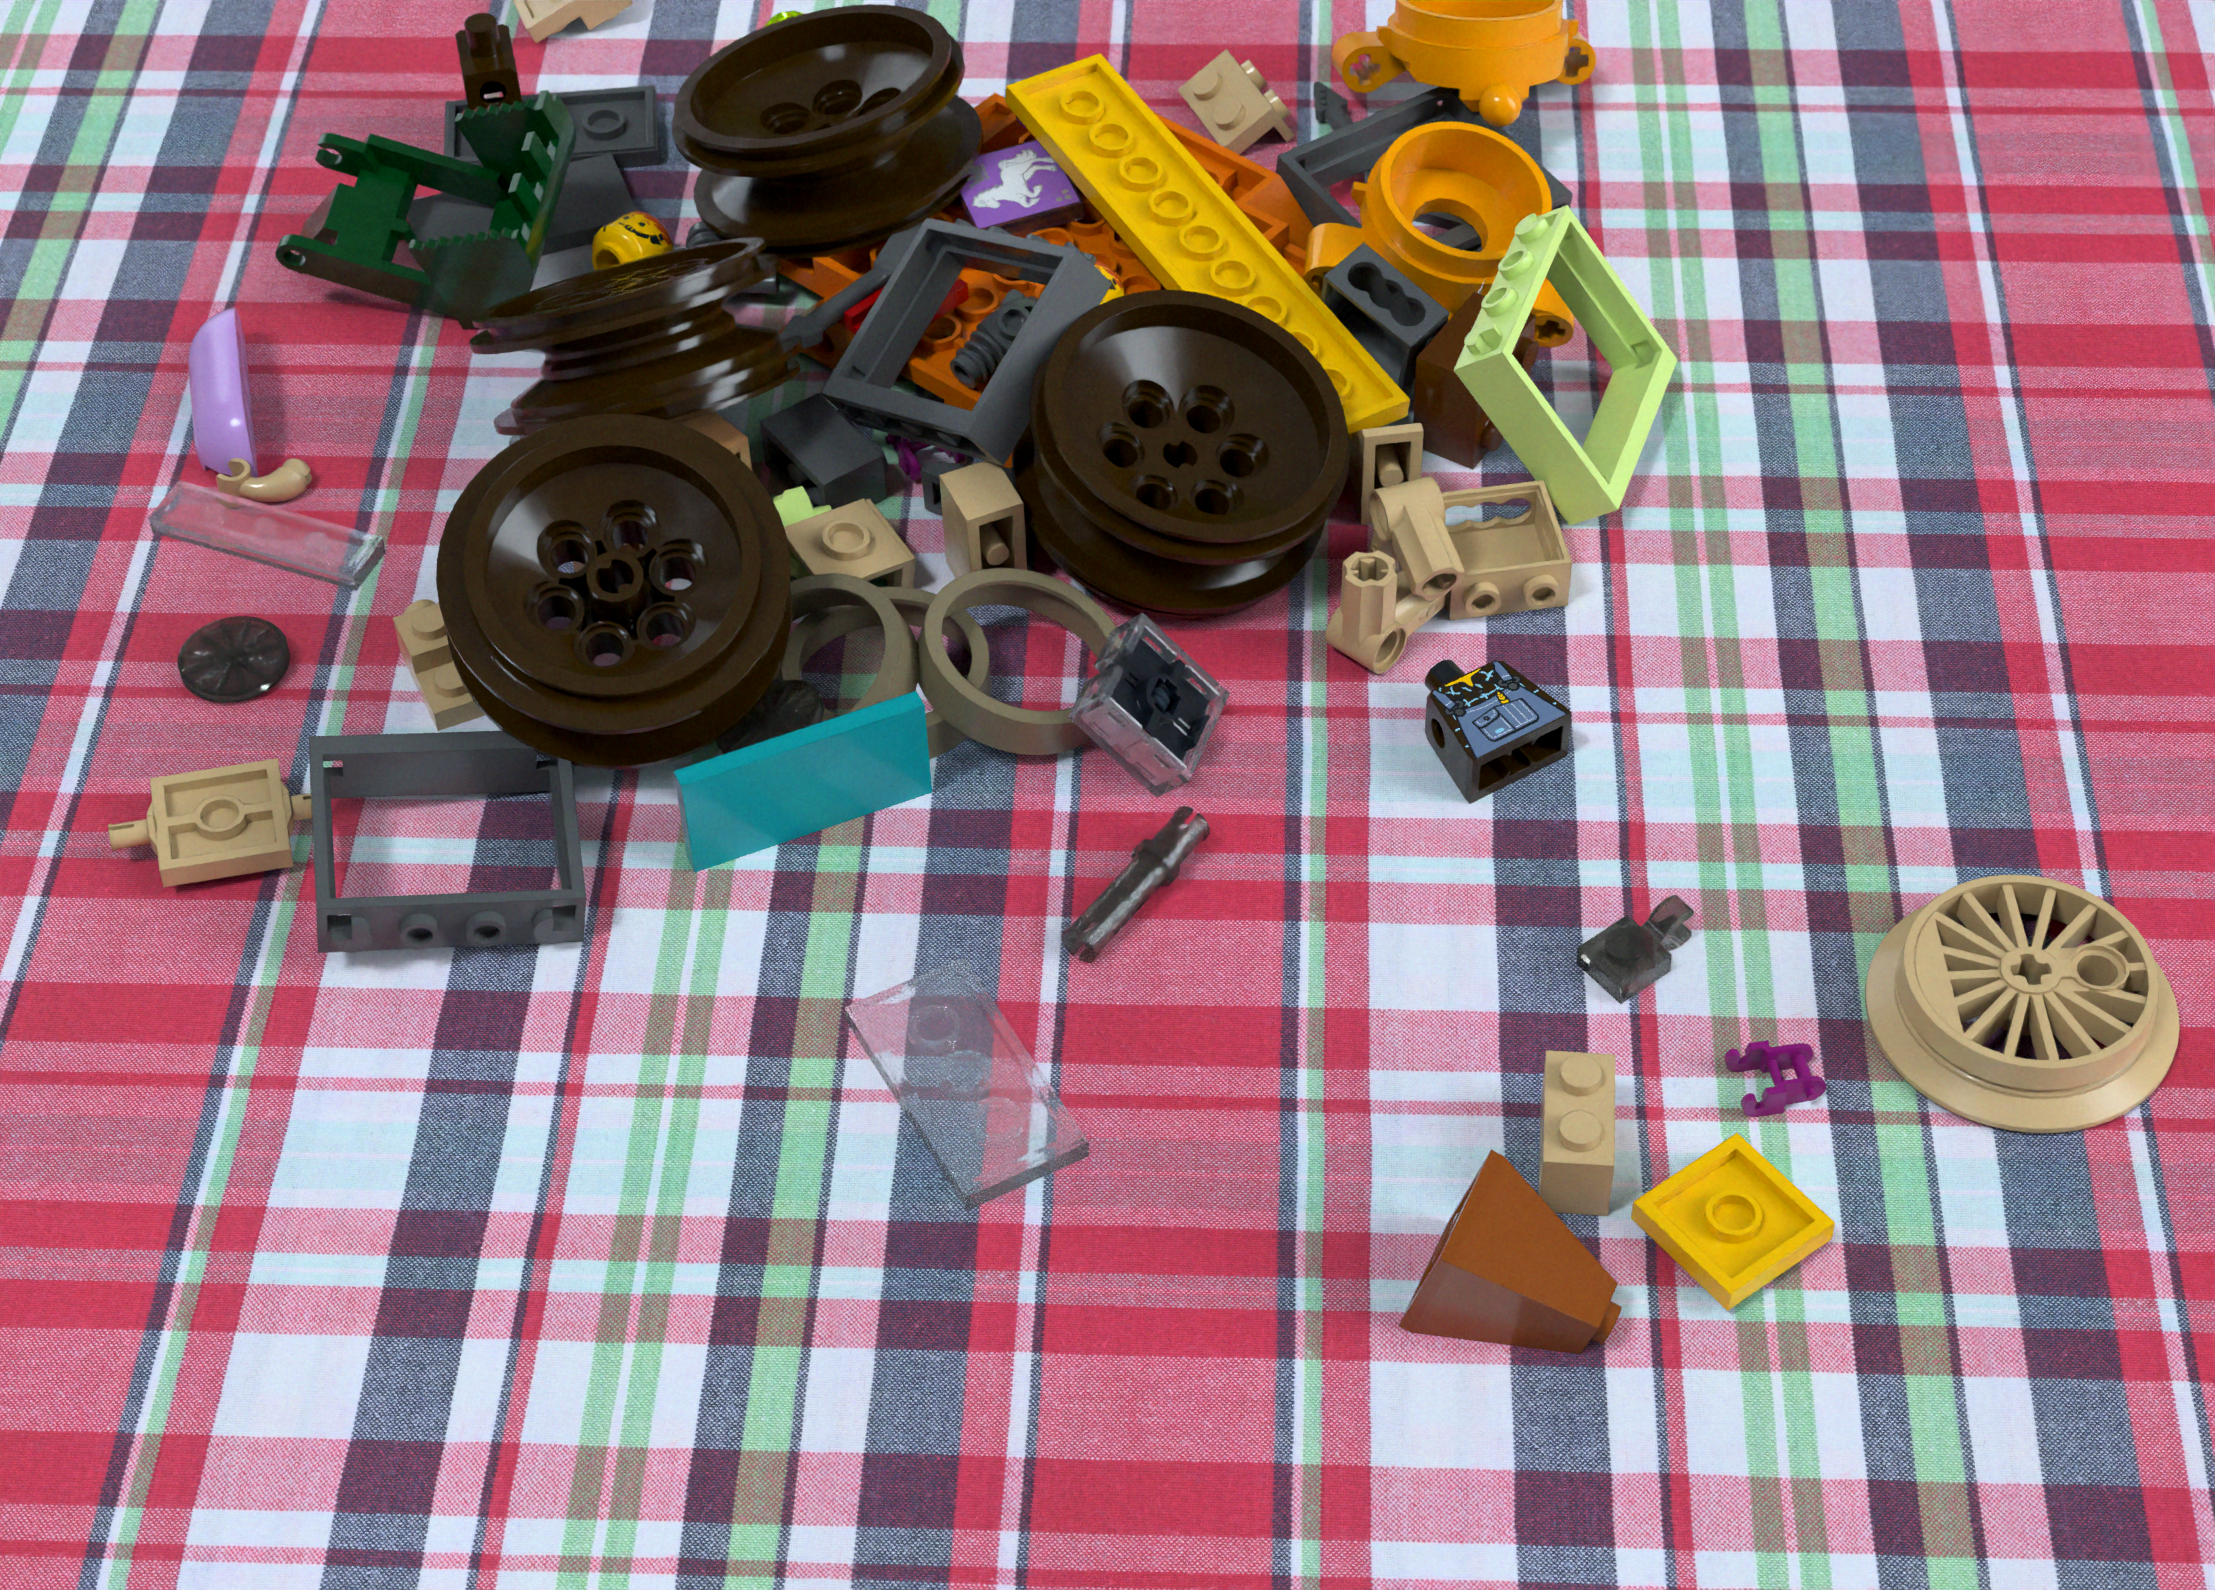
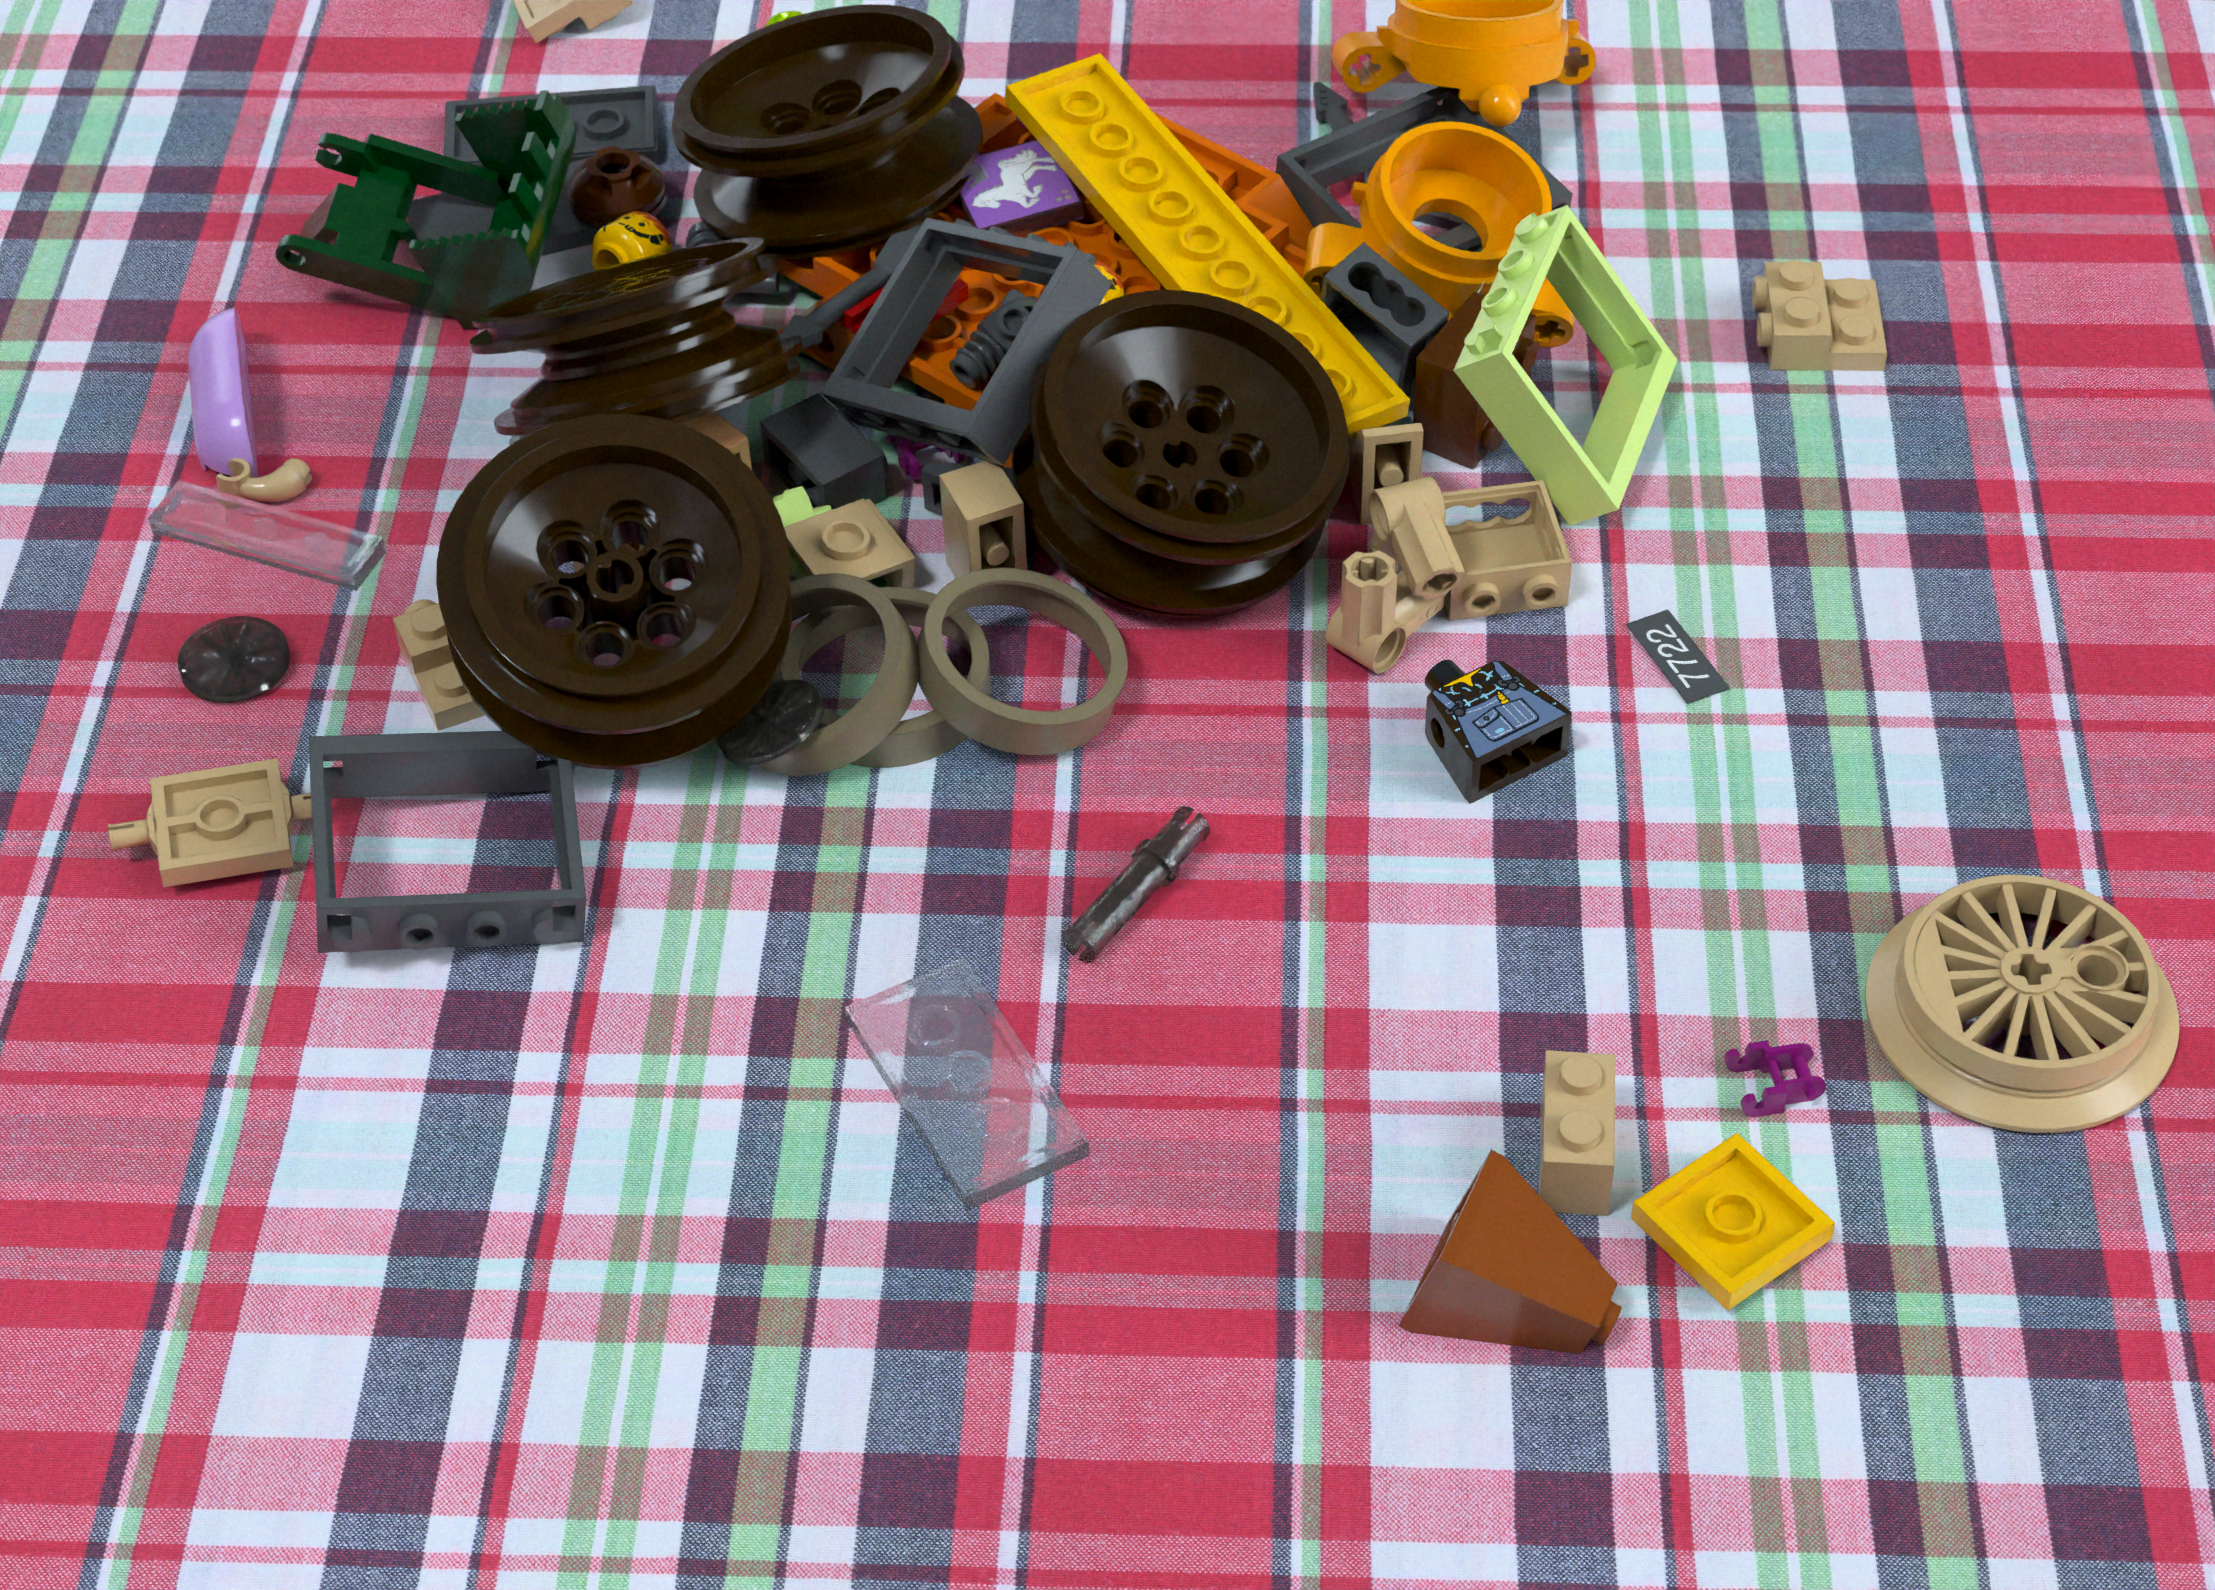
dark brown torso [455,13,522,111] -> none
teal tile [673,691,932,872] -> none
piece [1068,613,1230,798] -> none
tan bracket [1178,49,1295,155] -> none
clear smoke plate [1577,895,1694,1004] -> none
none -> reddish brown piece [568,146,668,228]
none -> dark grey sticker [1626,609,1730,704]
none -> tan plate [1752,260,1887,371]

